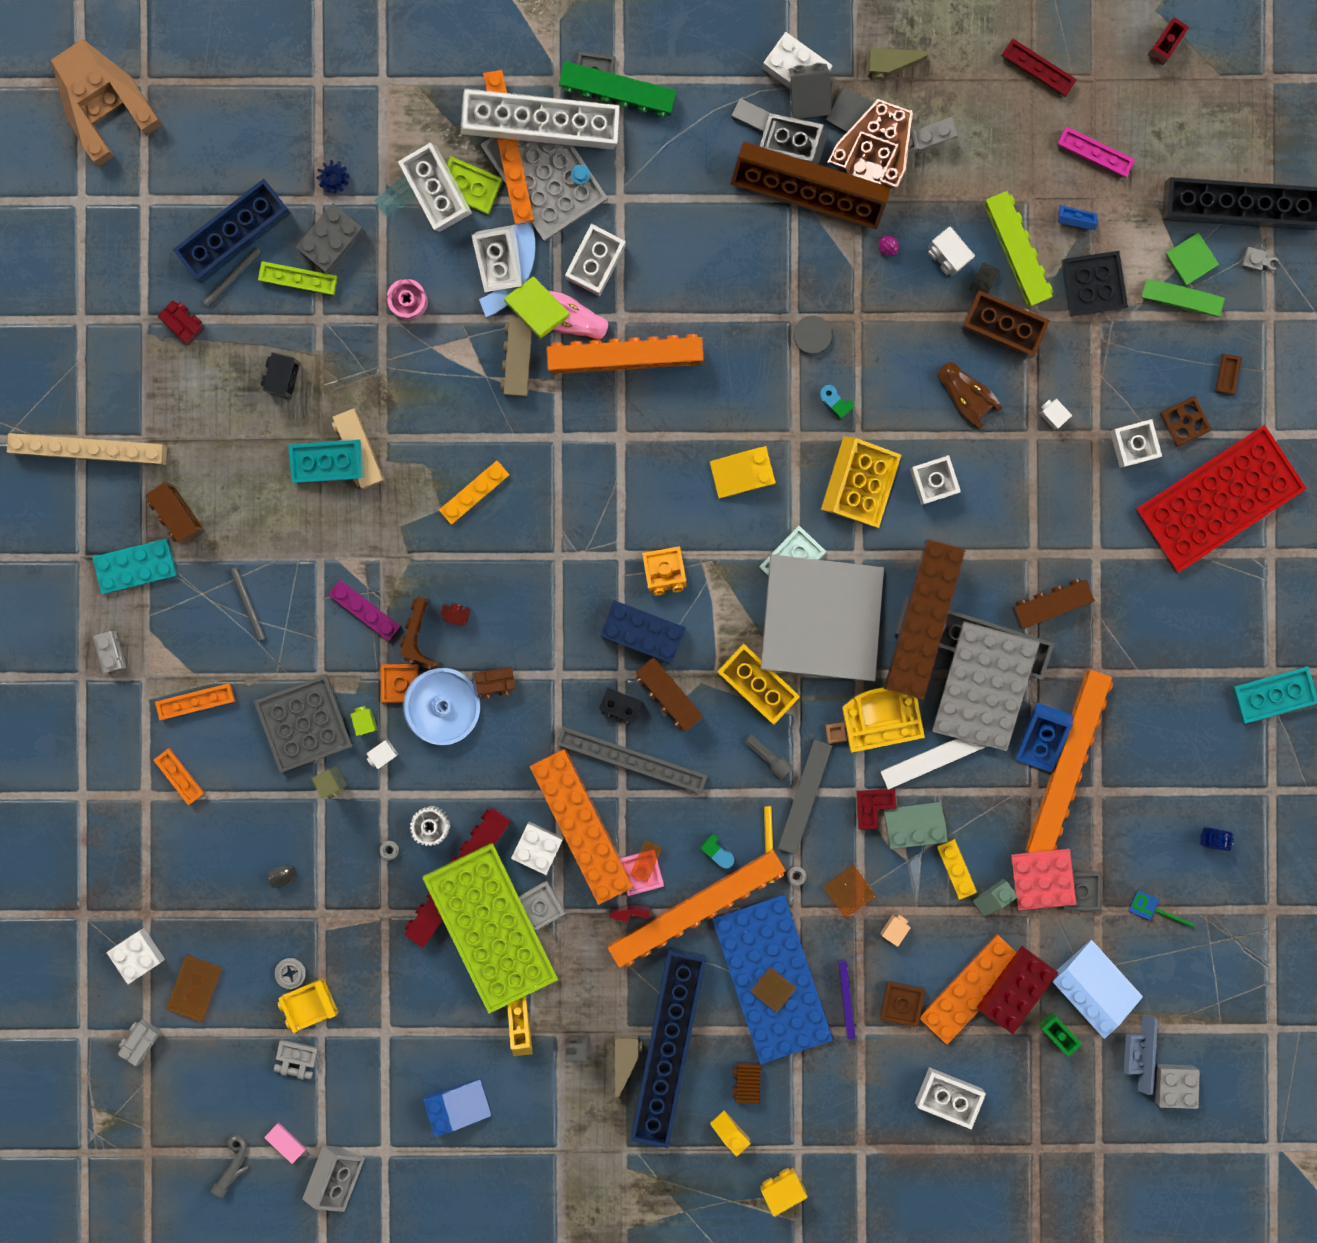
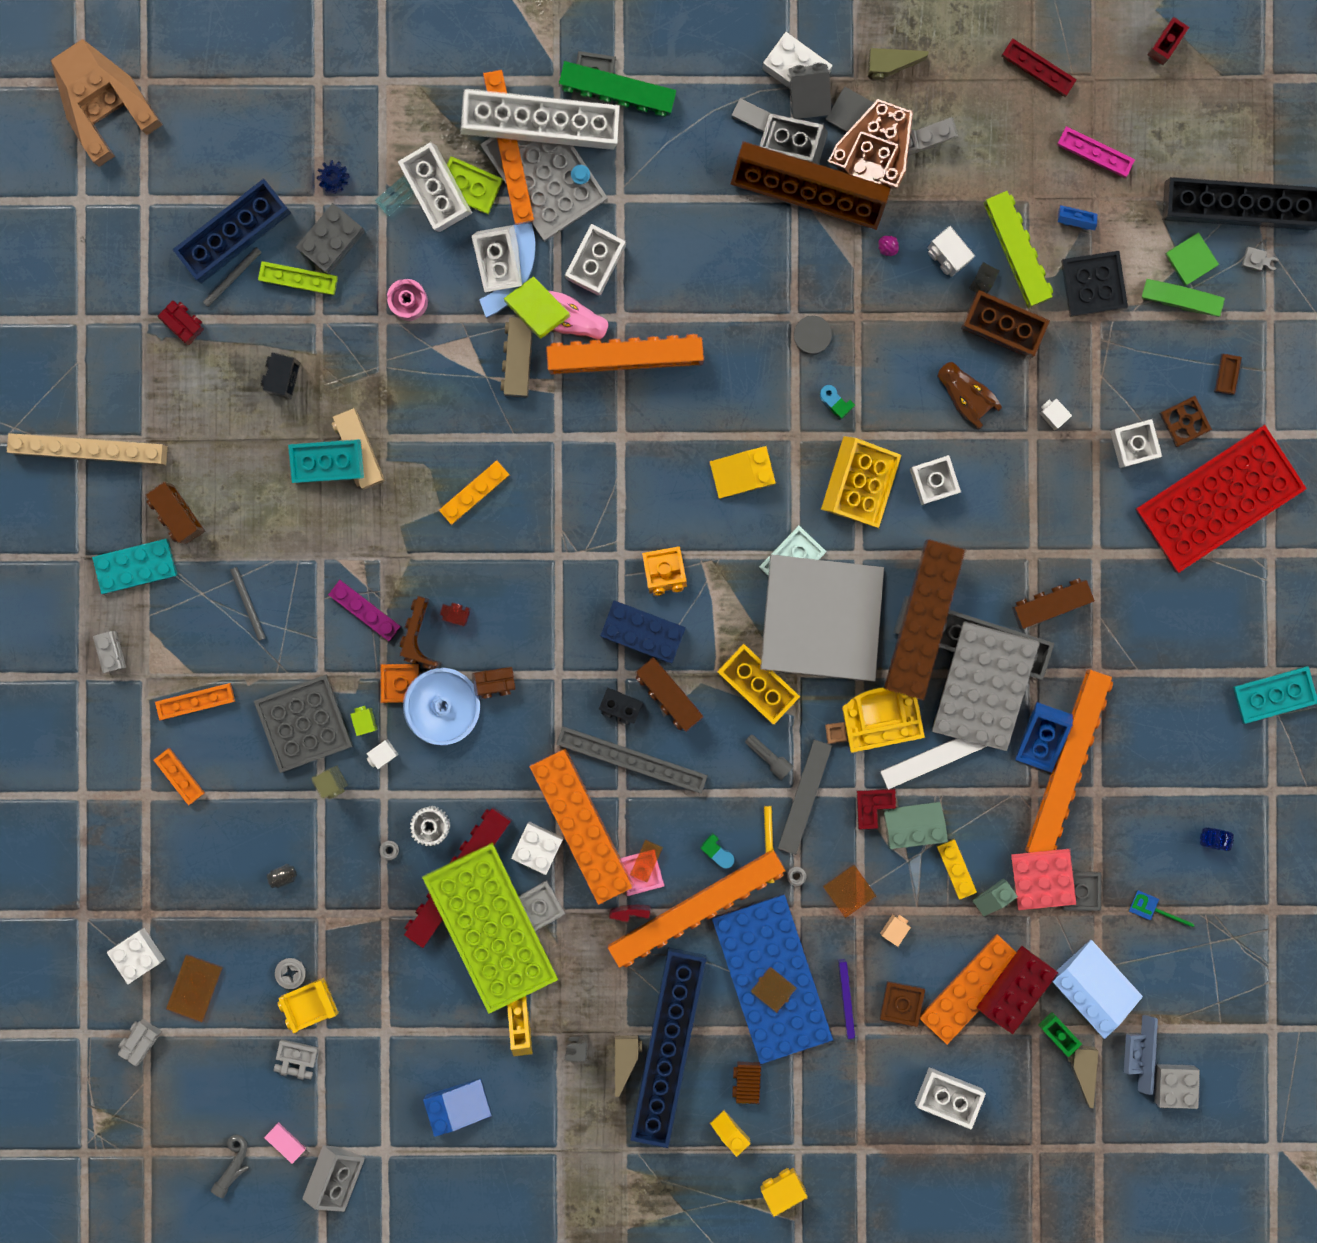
none -> dark tan slope [1068,1046,1098,1108]

